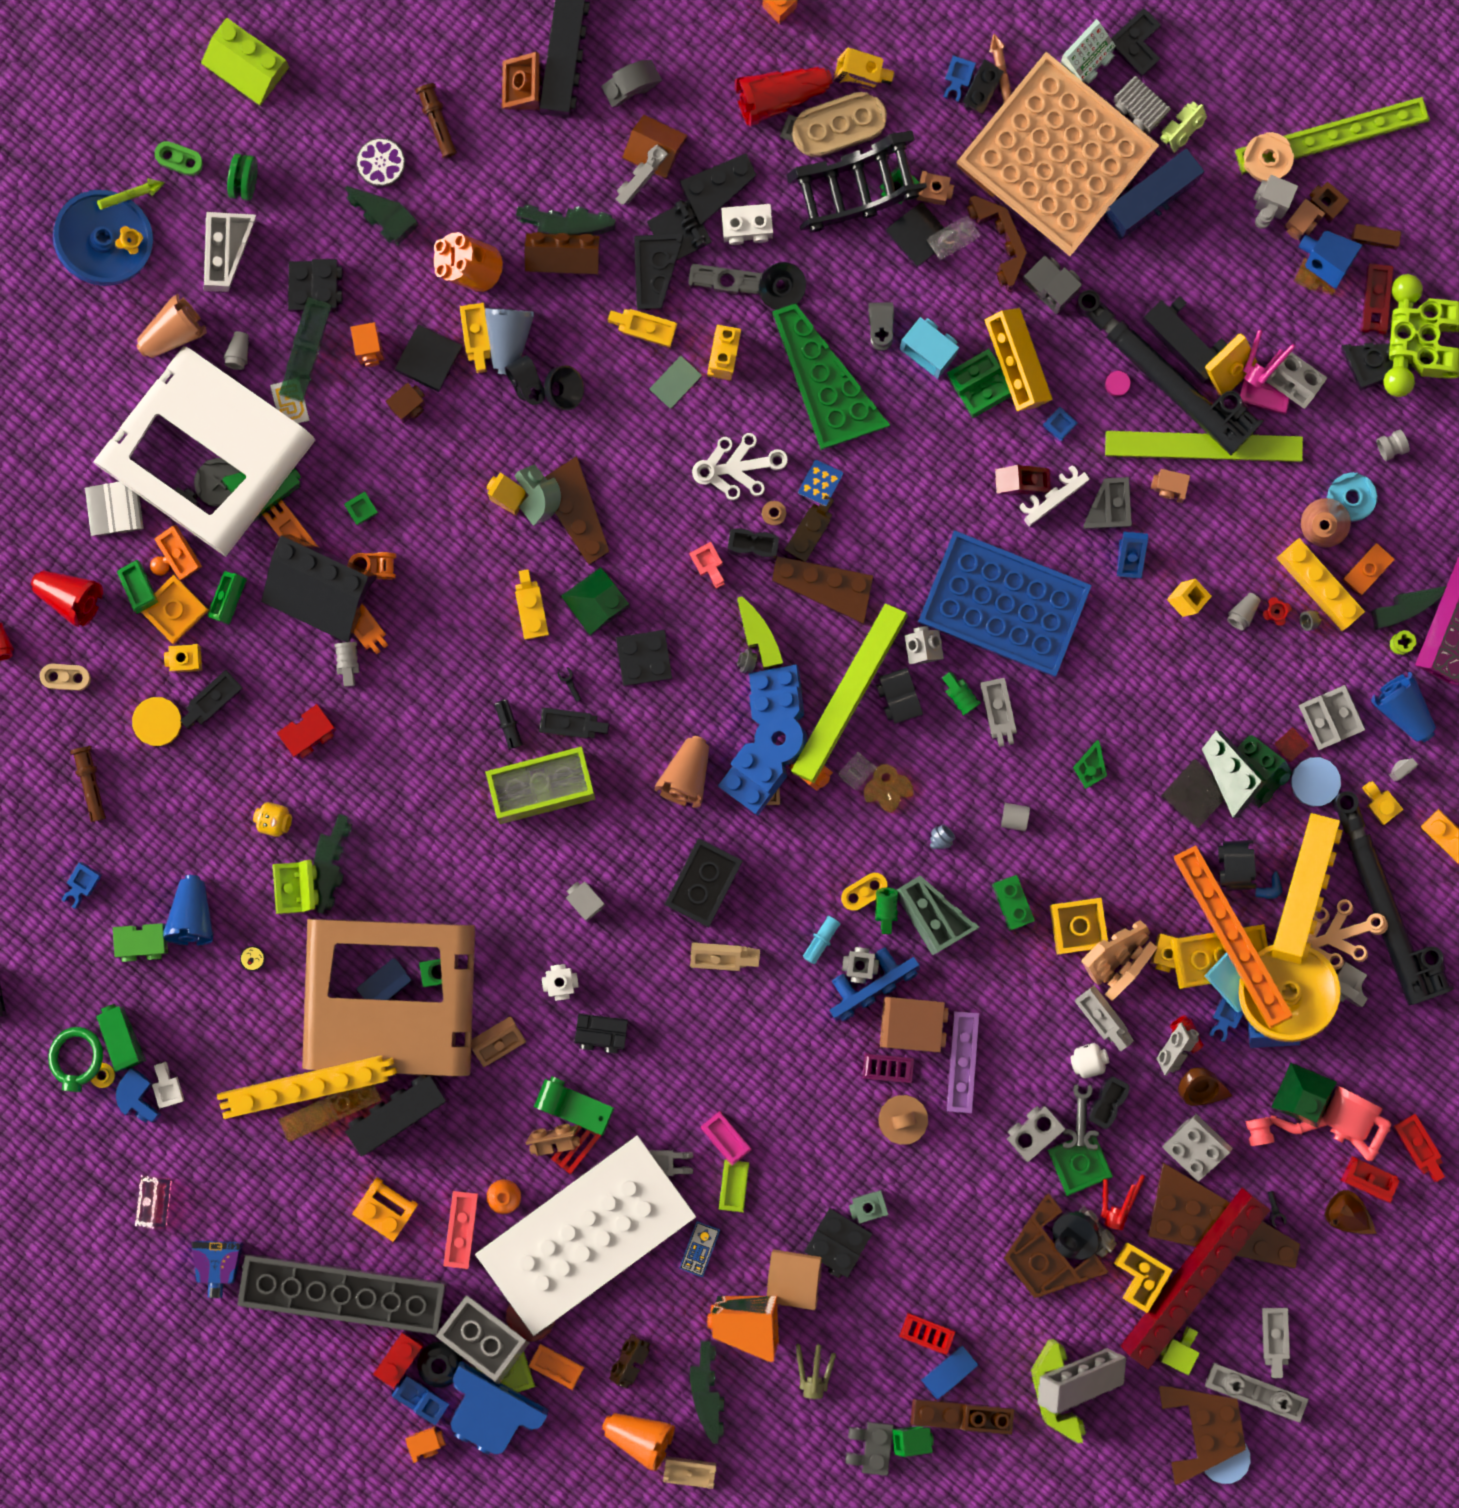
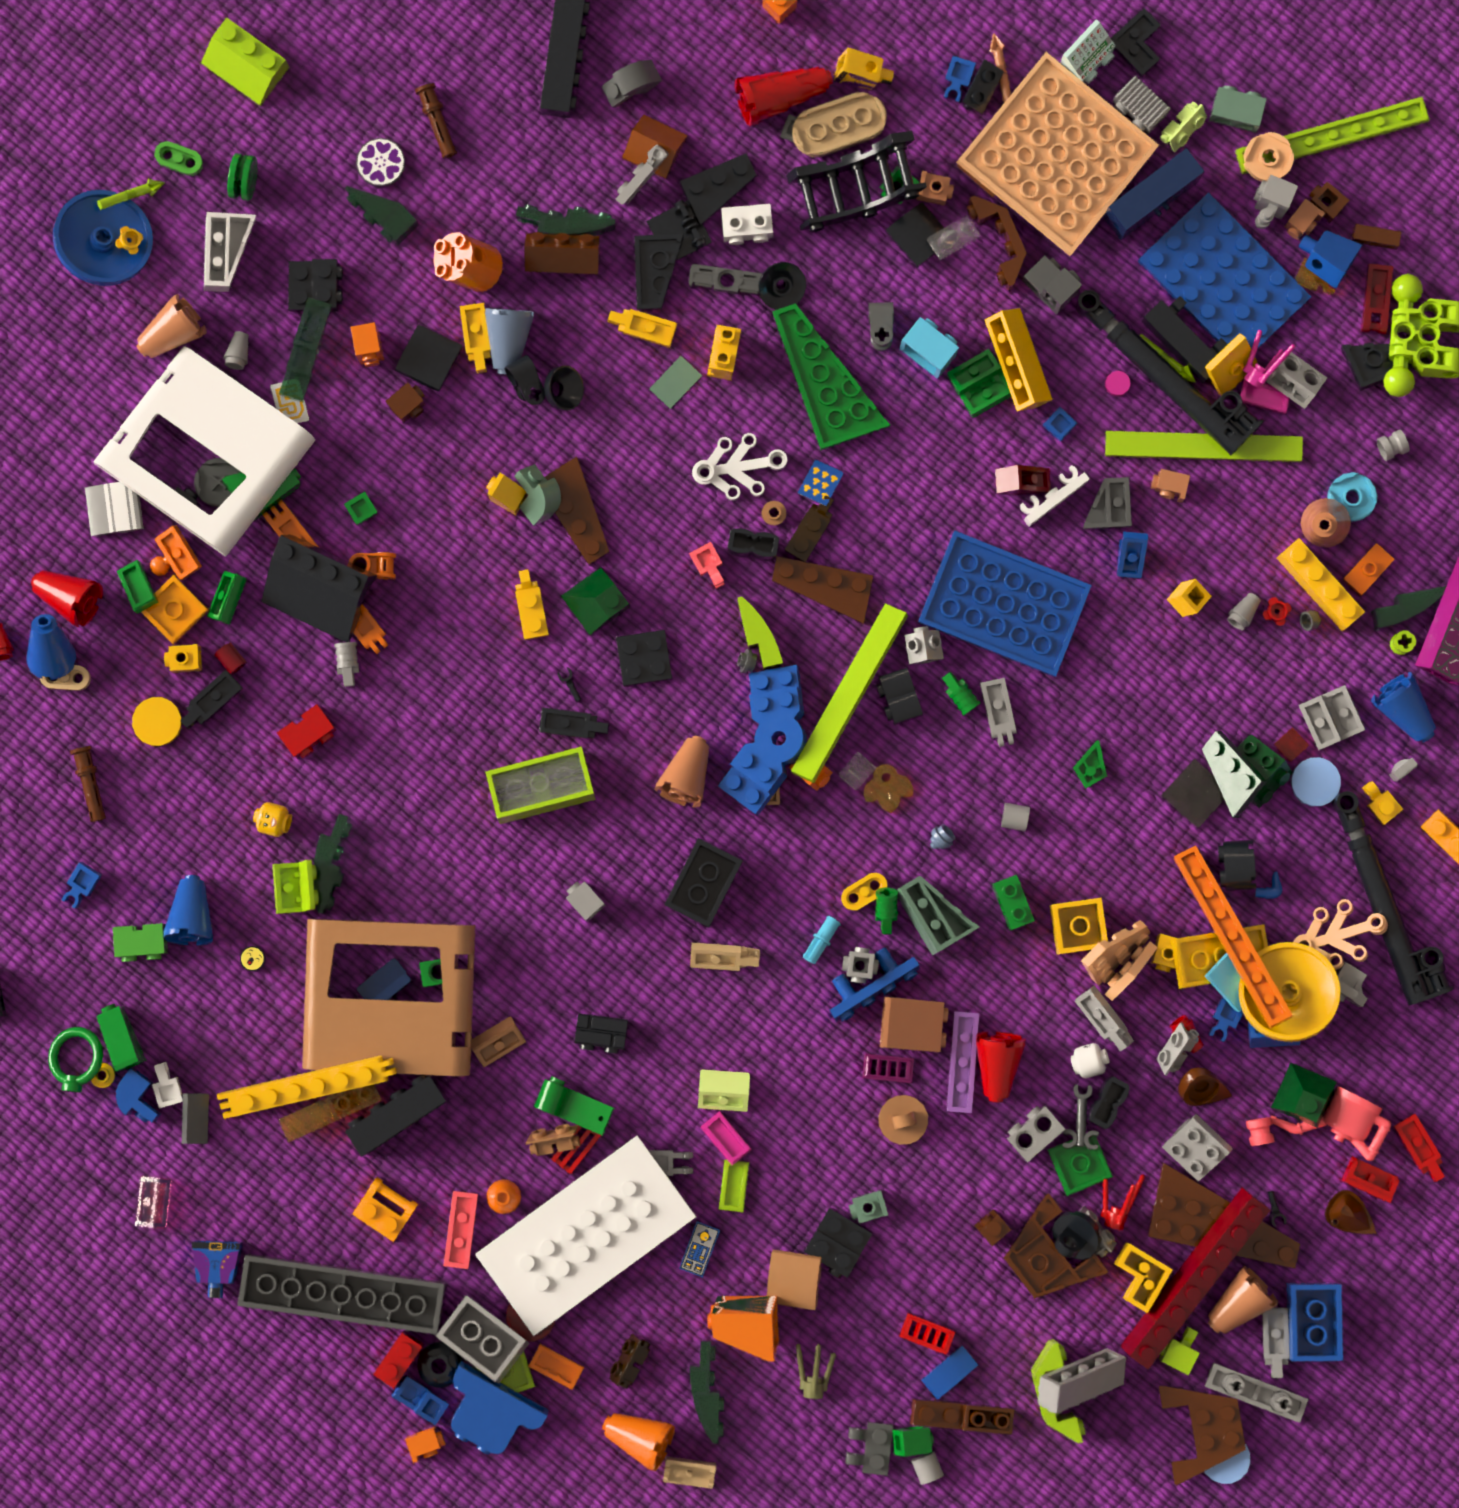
black axle [495,700,524,750] -> none
dark orange slope [502,52,541,110] -> none
white brick [542,964,578,1001] -> none
yellow brick [1271,813,1343,965] -> none
none -> blue cone [26,614,76,680]
none -> dark grey tile [182,1093,209,1144]
none -> dark red piece [214,642,247,675]
none -> yellowish green panel [698,1070,750,1112]
none -> light grey brick [911,1451,944,1485]
none -> reddish brown brick [974,1209,1011,1246]
none -> red cone [976,1032,1026,1102]
none -> blue plate [1138,192,1311,349]
none -> lime piece [1139,333,1196,382]
none -> nougat cone [1208,1266,1278,1334]
none -> sand green hinge [1209,86,1267,132]
none -> blue brick [1286,1283,1343,1361]

